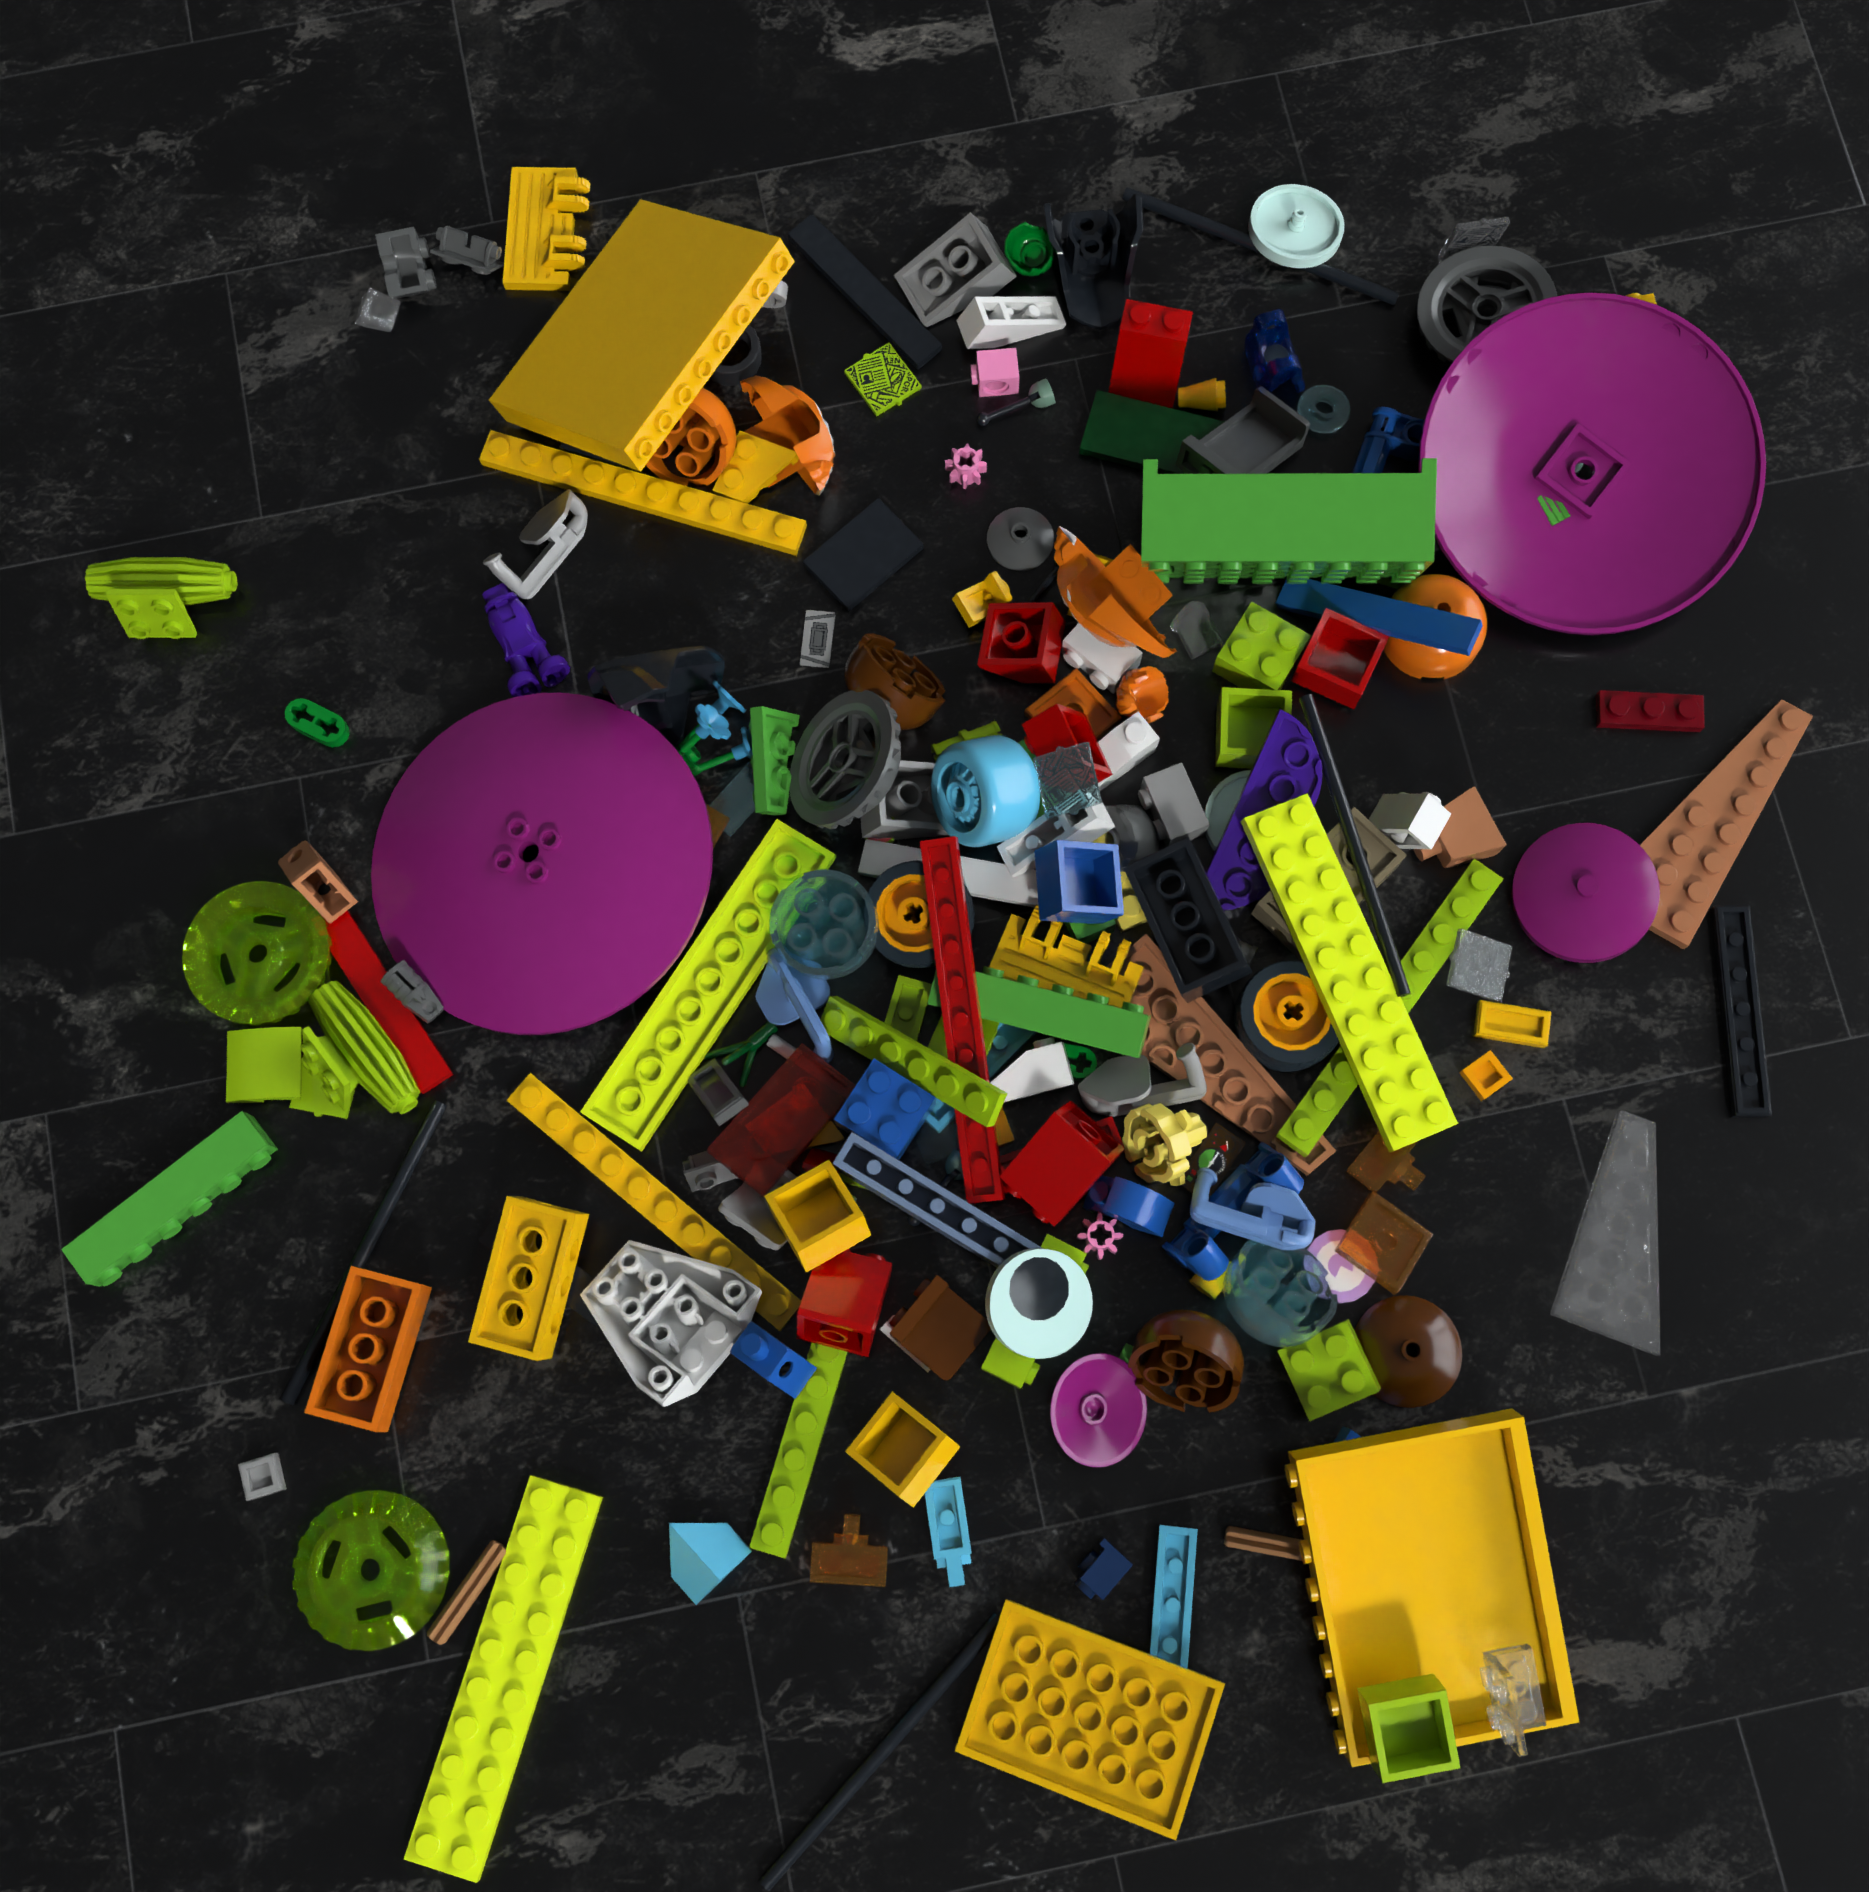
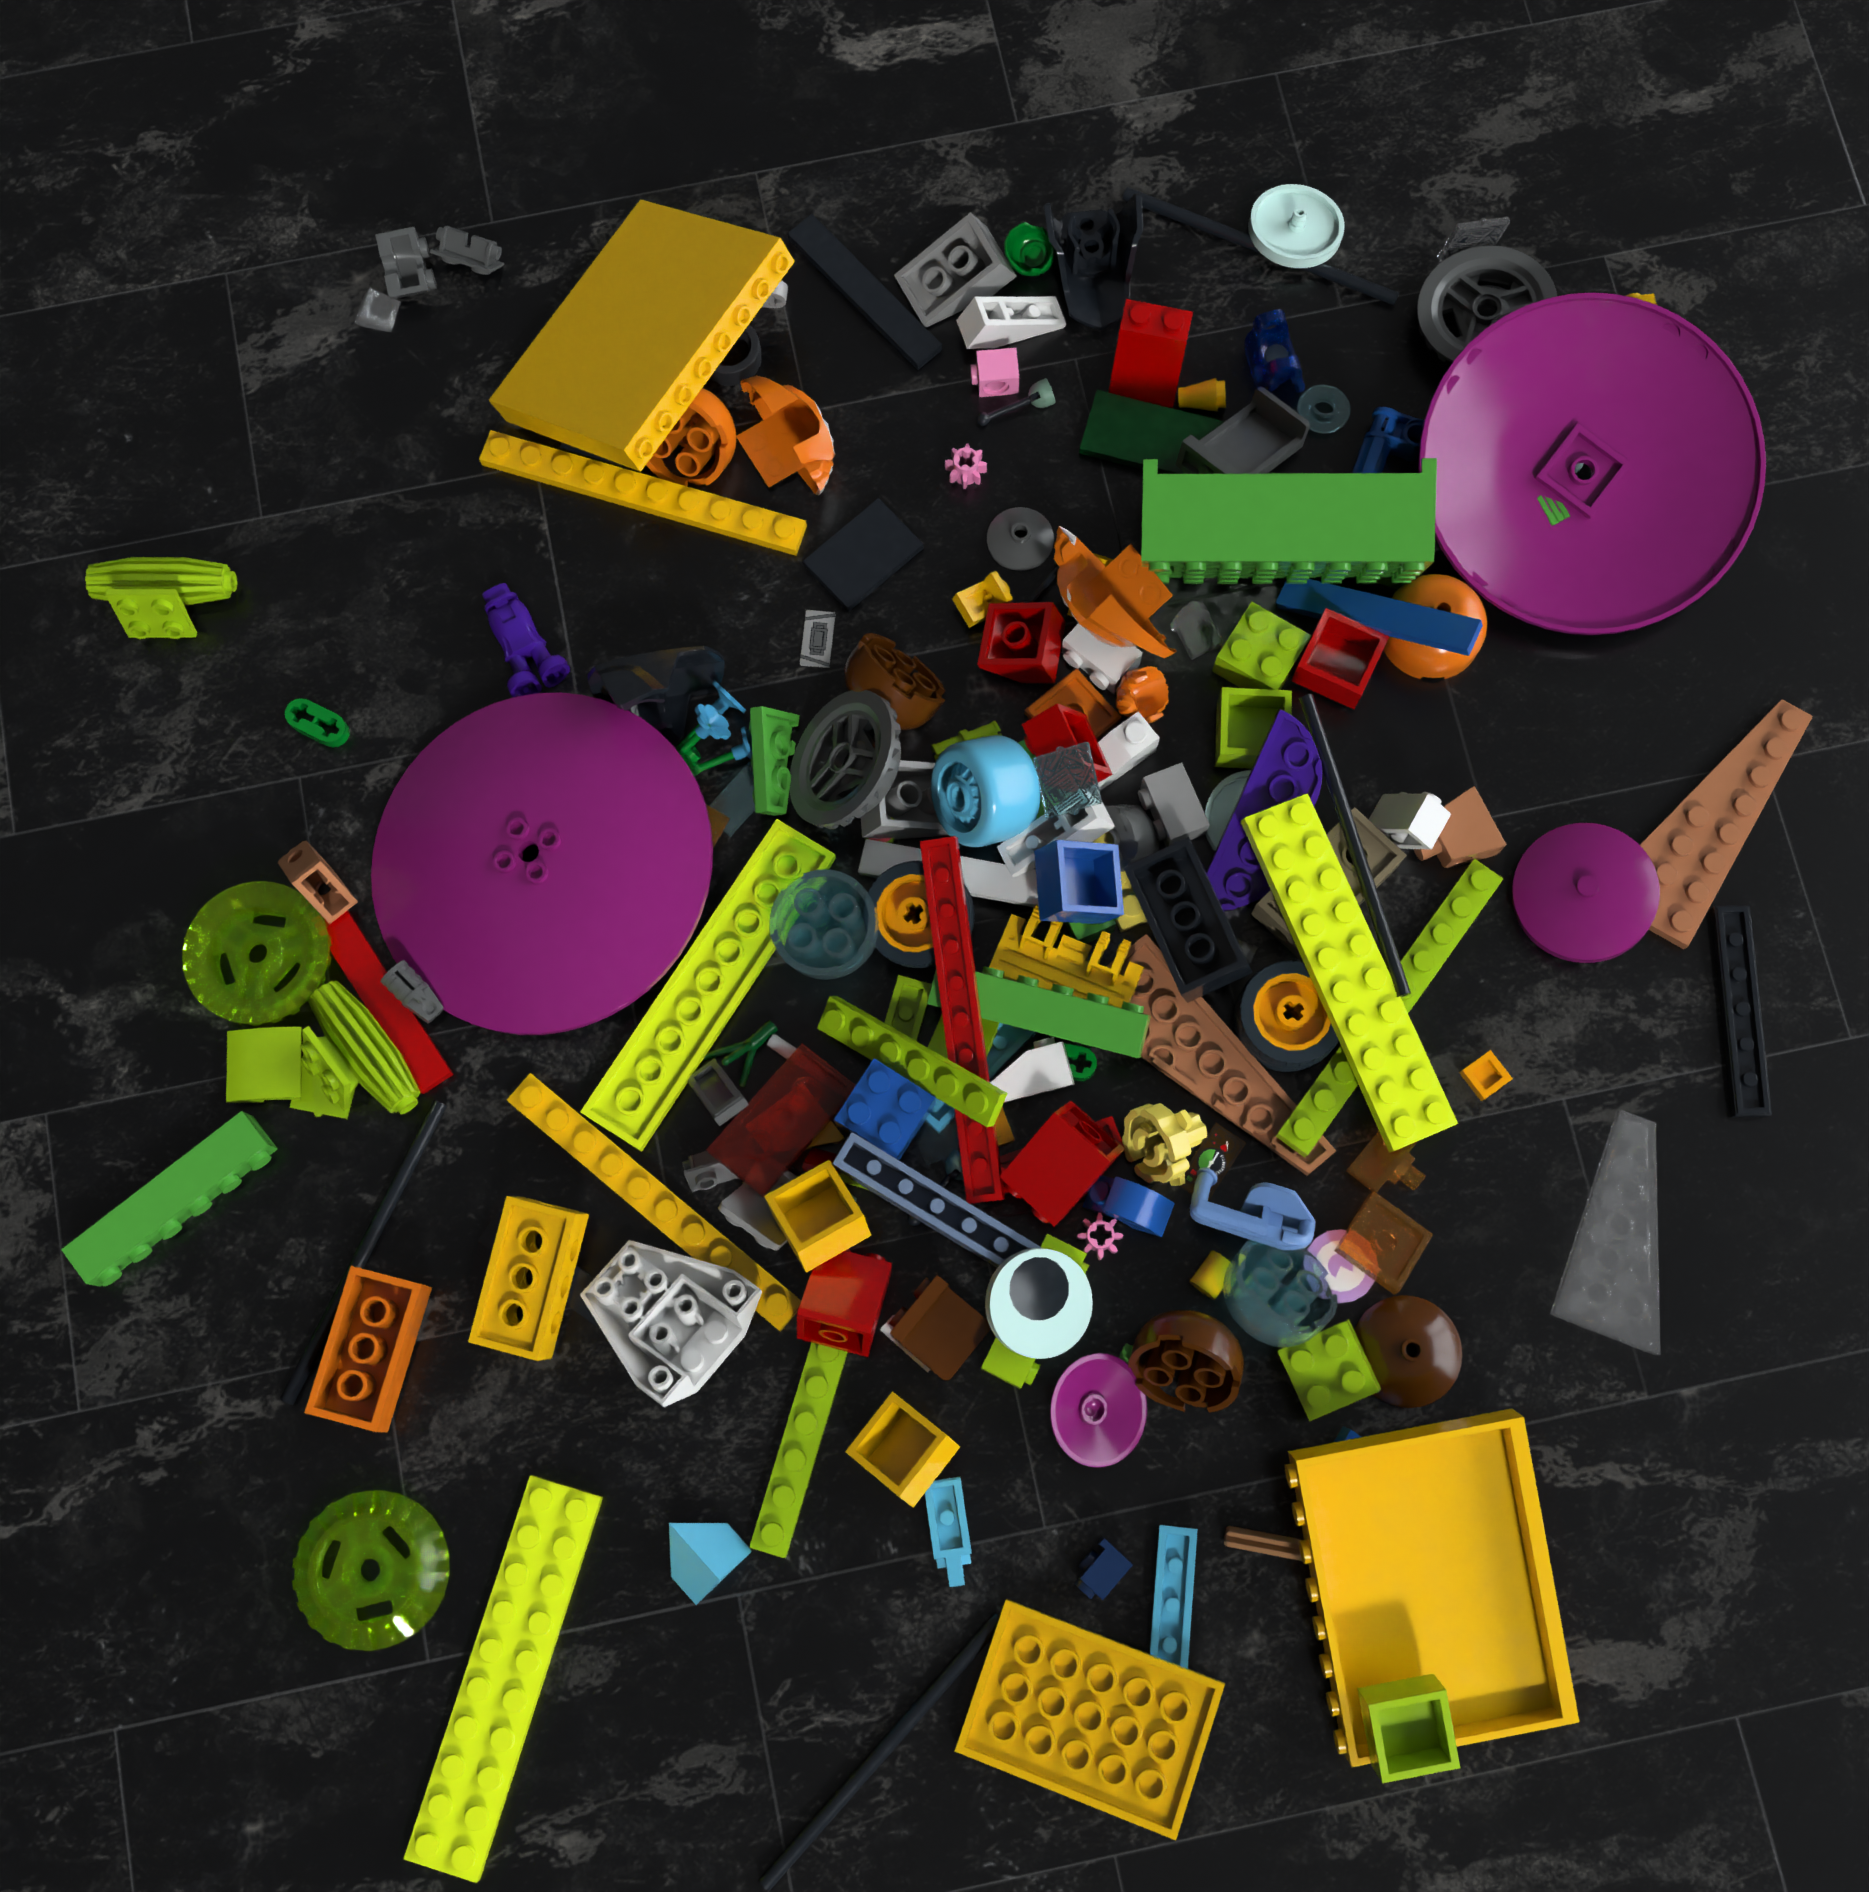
light grey tile [238,1453,286,1501] -> none
medium nougat axle [427,1540,506,1645] -> none
light grey piece [483,489,588,600] -> none
yellow hinge [503,167,590,291] -> none
yellow wing [713,430,799,504] -> none
blue torso [730,1321,817,1399] -> none
medium blue piece [756,948,834,1065] -> none
clear orange hinge [810,1514,888,1587] -> none
lime piece [844,343,922,417] -> none
light grey piece [1078,1043,1207,1117] -> none
blue piece [1162,1142,1304,1281] -> none
clear piece [1447,929,1513,1002] -> none
yellow tile [1473,1000,1551,1048] -> none
clear bracket [1480,1643,1546,1757] -> none
dark red plate [1596,690,1705,732] -> none

